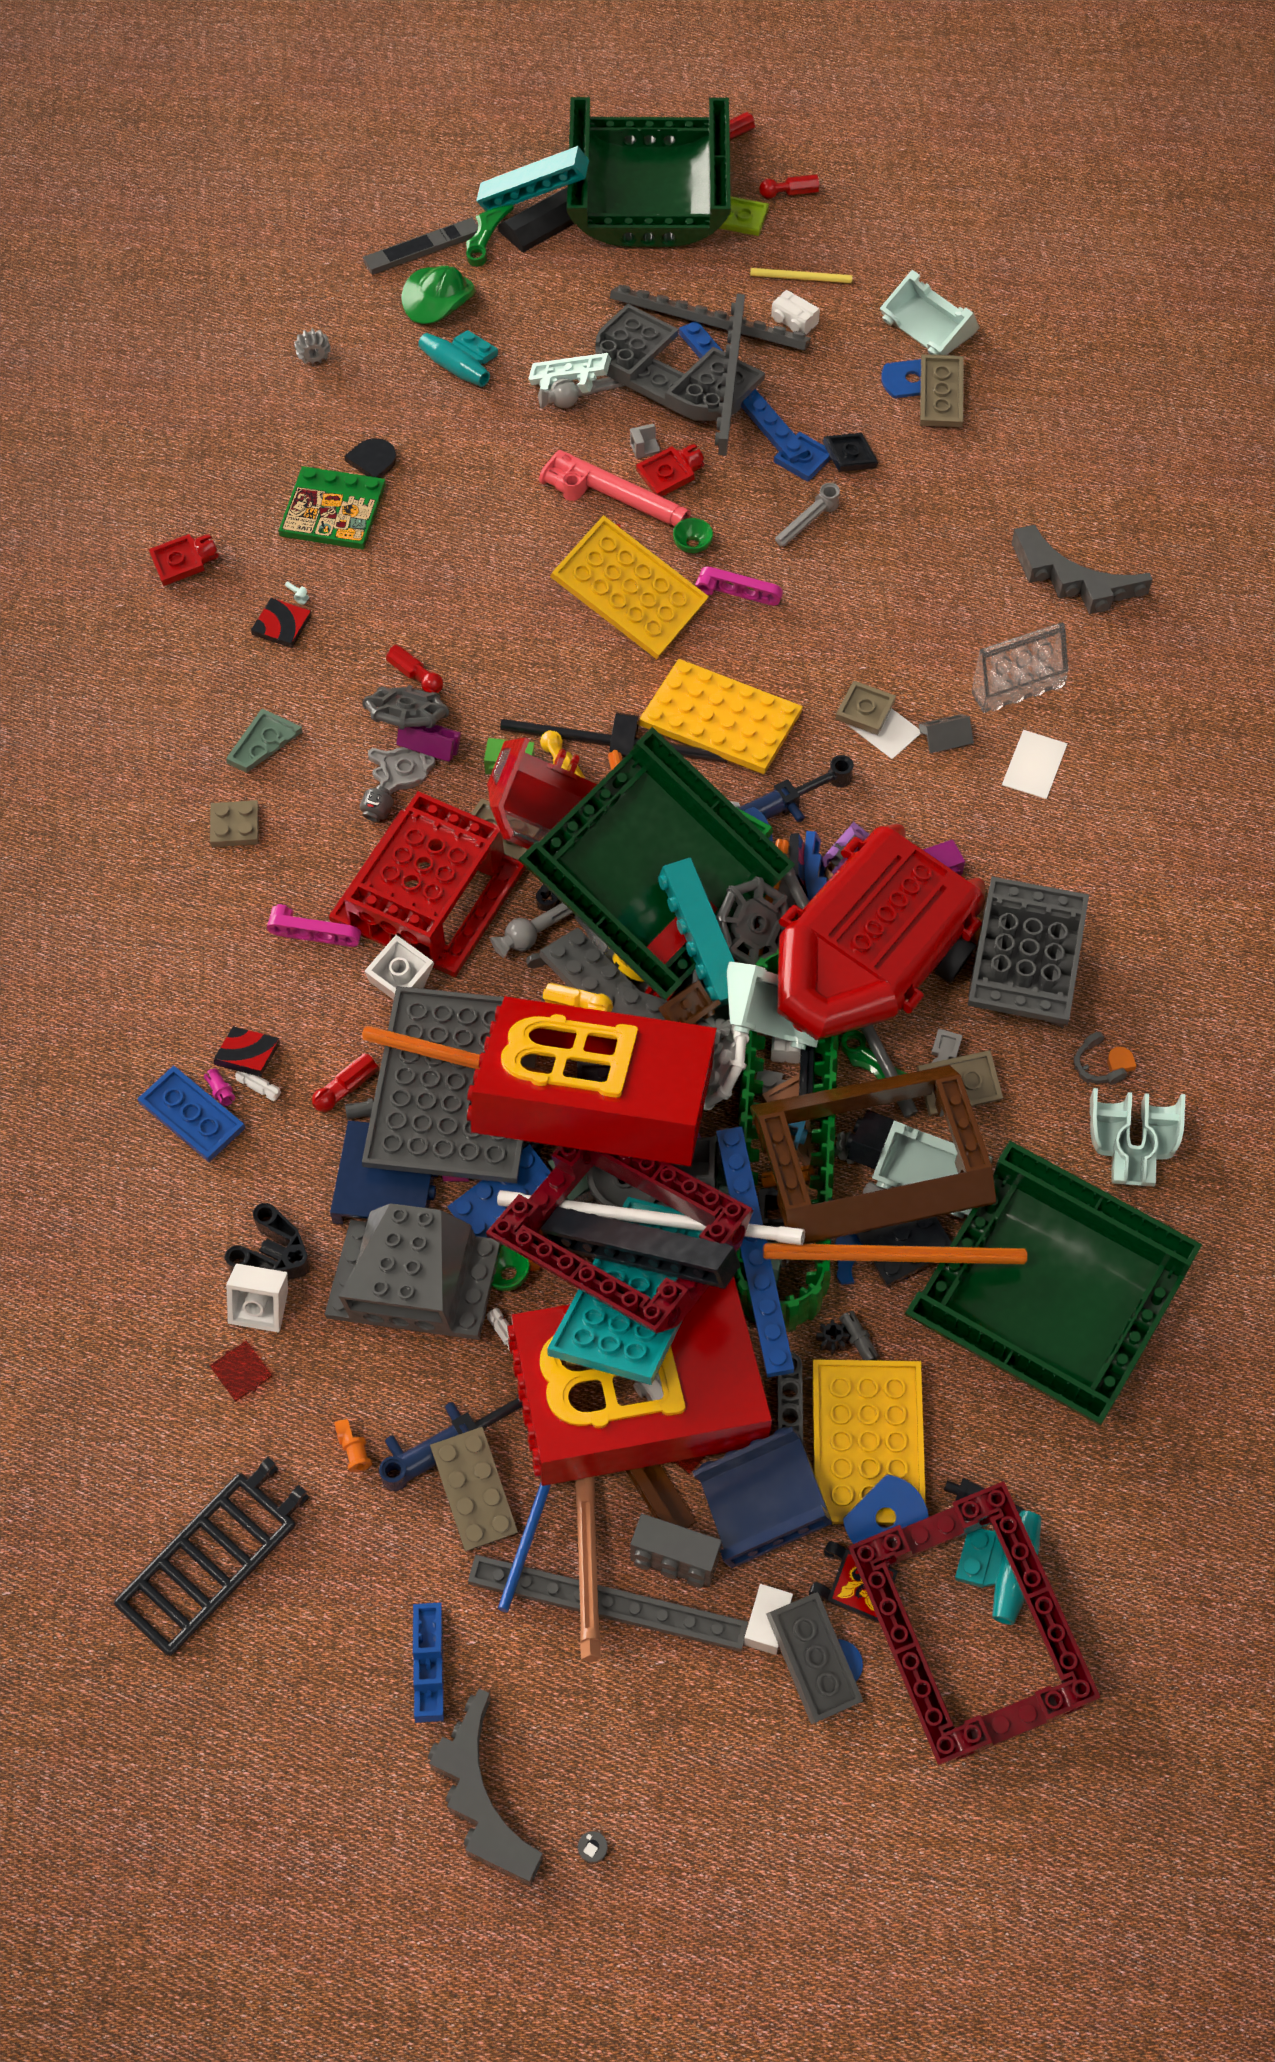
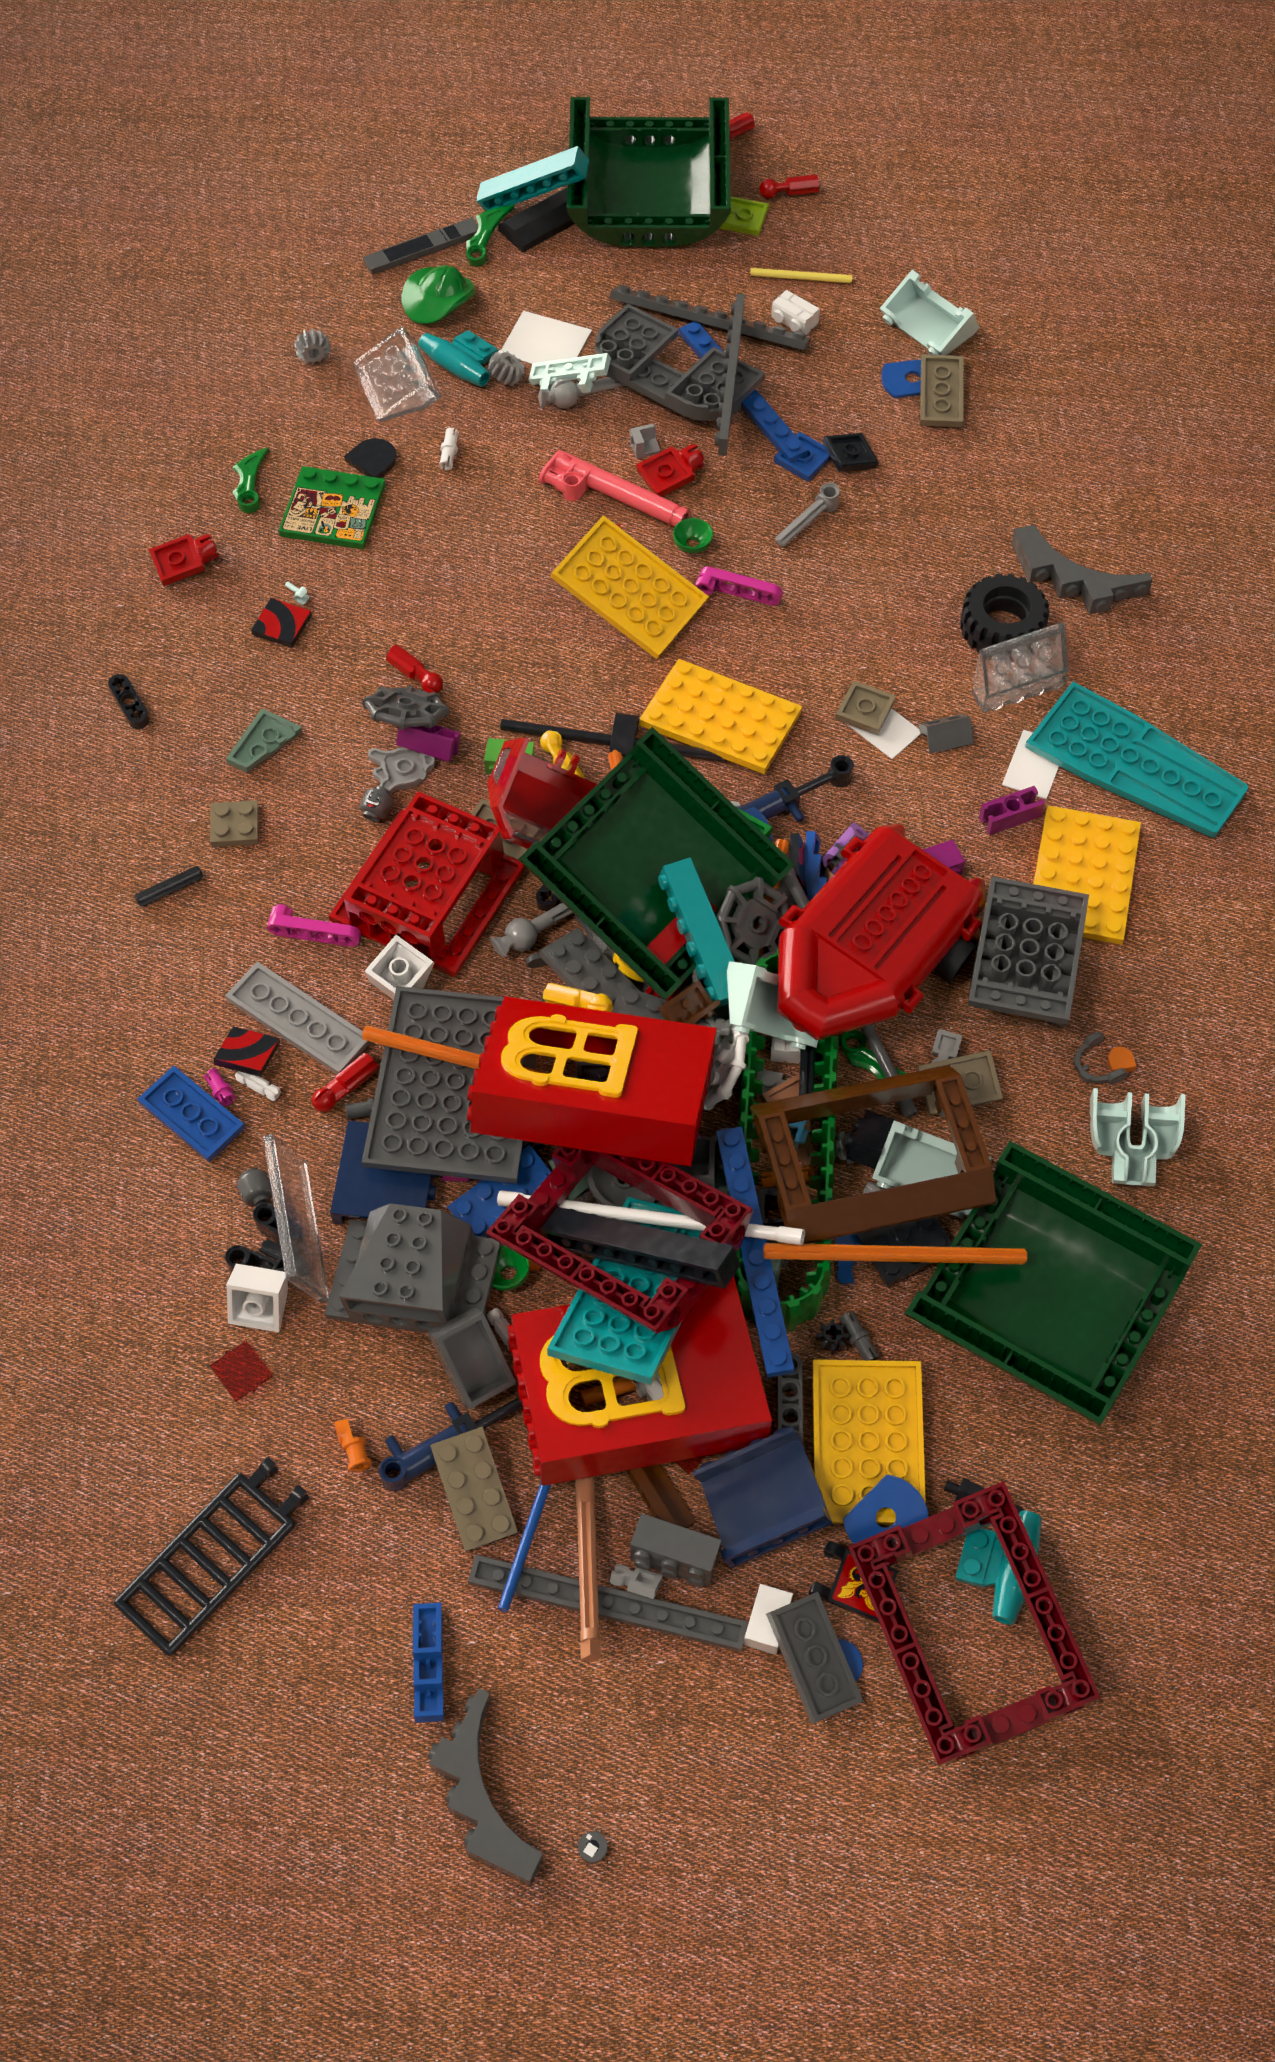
none -> black beam [108,674,149,729]
none -> black axle [135,866,203,907]
none -> light grey plate [225,962,371,1074]
none -> green piece [232,447,269,513]
none -> dark grey head [237,1168,274,1207]
none -> clear tile [263,1133,329,1303]
none -> clear slope [353,326,441,422]
none -> dark grey piece [427,1307,516,1409]
none -> white pin [439,428,459,470]
none -> light grey gear [488,350,525,386]
none -> white piece [501,311,592,364]
none -> orange pin [580,1377,636,1407]
none -> light grey plate [610,1564,663,1599]
none -> black tyre [960,574,1050,661]
none -> magenta piece [979,785,1045,835]
none -> teal wing [1025,681,1248,837]
none -> yellow plate [1033,805,1141,945]

